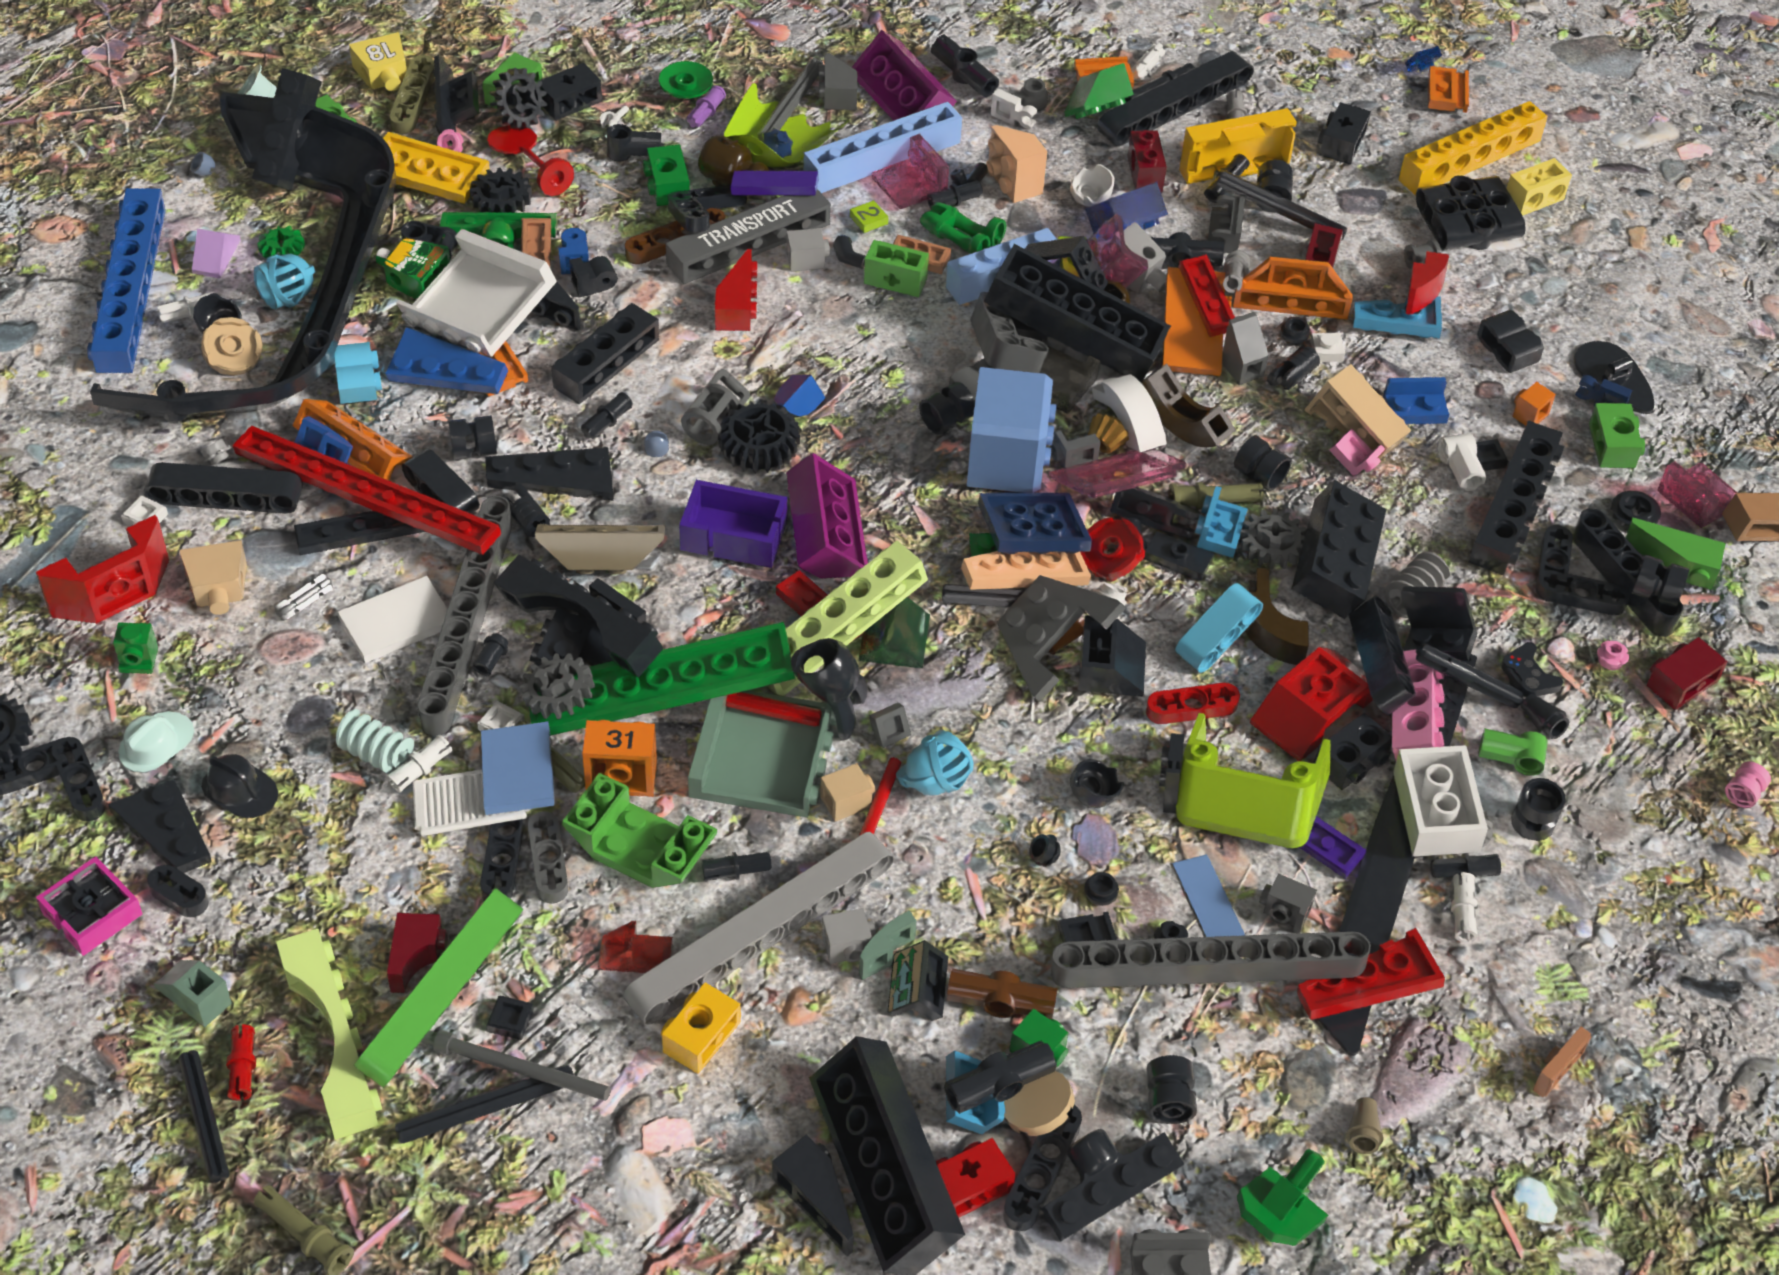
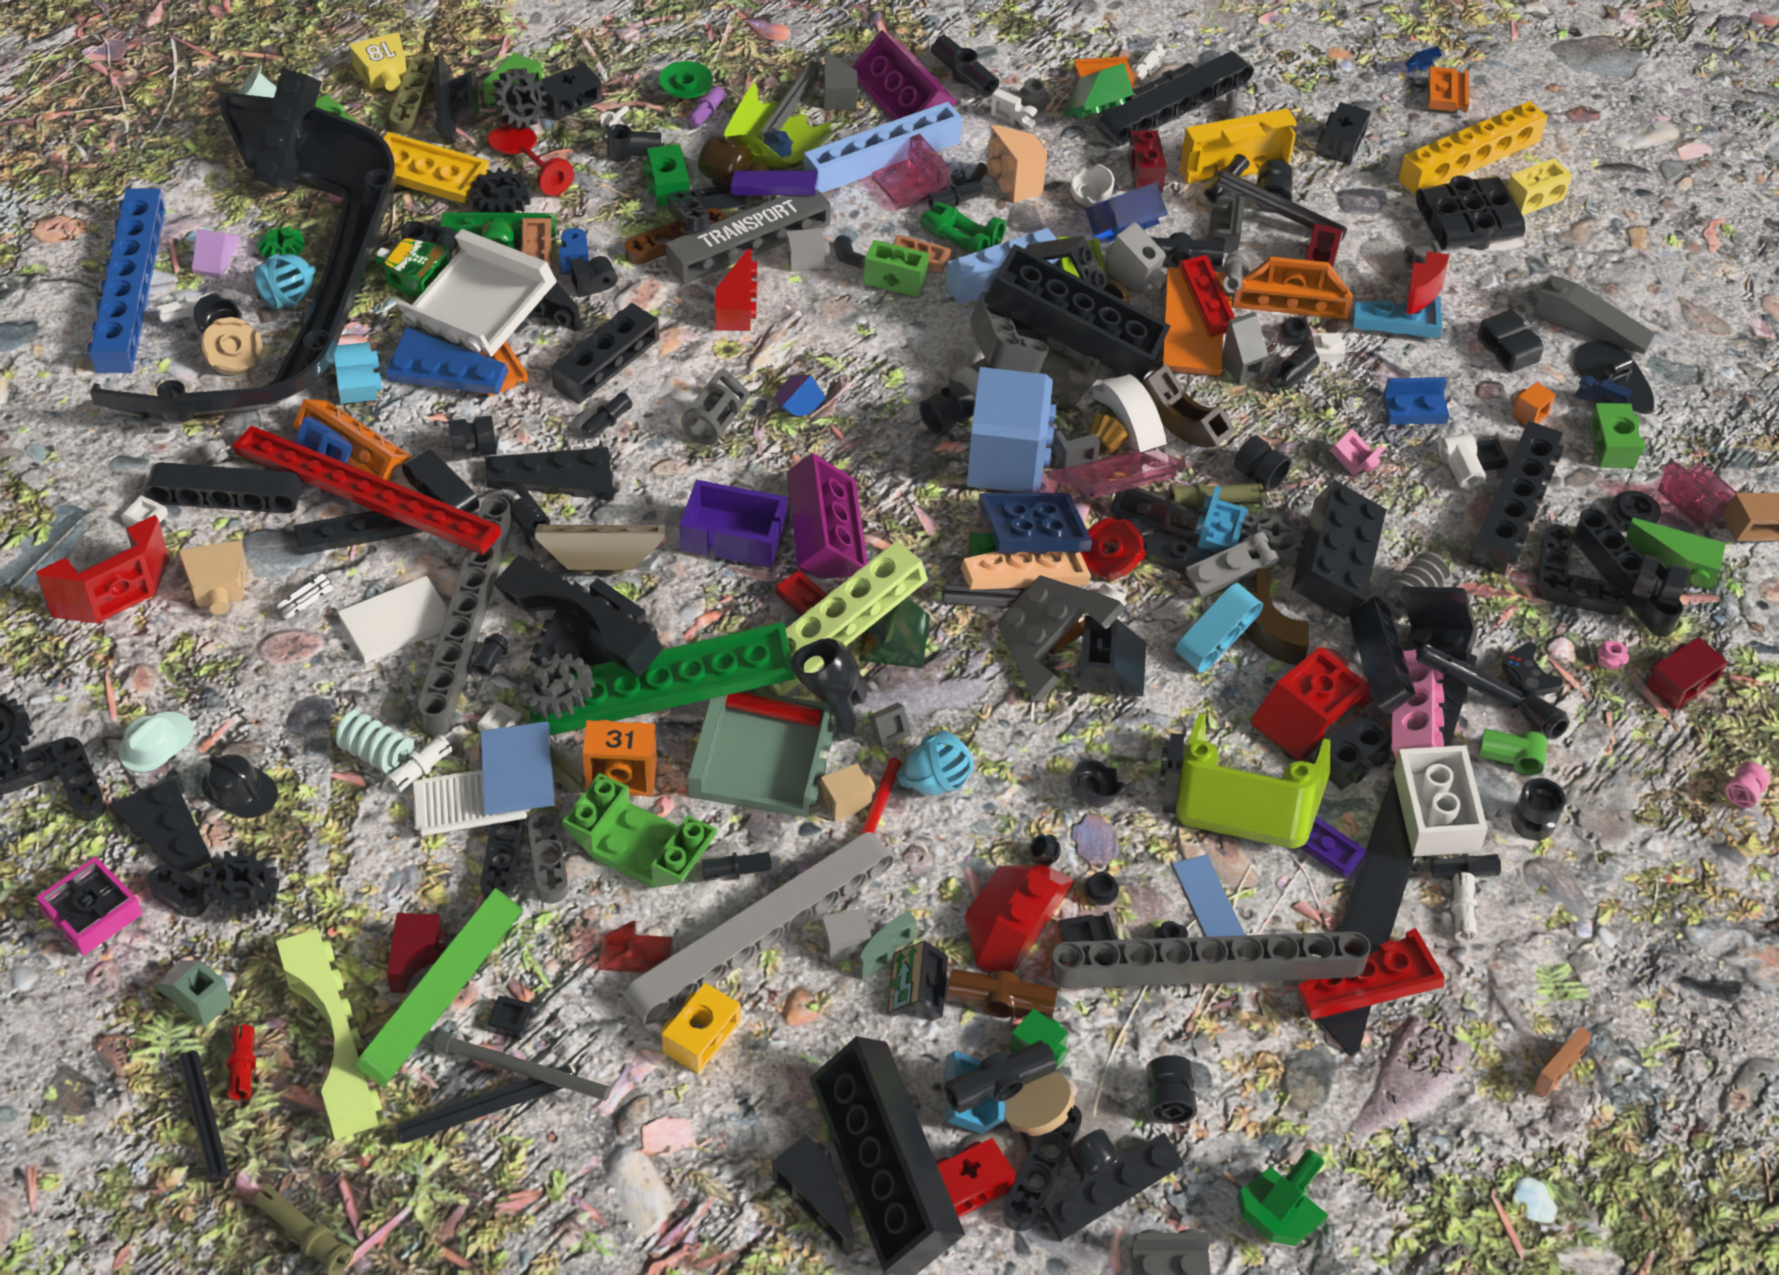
green brick [113,622,158,674] -> none
sand blue hinge [190,151,216,176] -> none
bright pink plate [437,129,464,152] -> none
sand blue hinge [644,430,669,457] -> none
black gear [718,400,800,474] -> none
lime tile [850,200,888,233] -> none
clear pink bracket [1086,214,1148,288] -> none
red beam [1146,683,1240,724] -> none
dark grey brick [1259,873,1317,934] -> none
tan wedge [1304,364,1411,459] -> none
dark tan cone [1346,1097,1383,1154] -> none
none -> black gear [200,849,279,921]
none -> red wedge [964,864,1075,975]
none -> light grey plate [1185,532,1279,599]
none -> dark grey wedge [1534,274,1655,355]

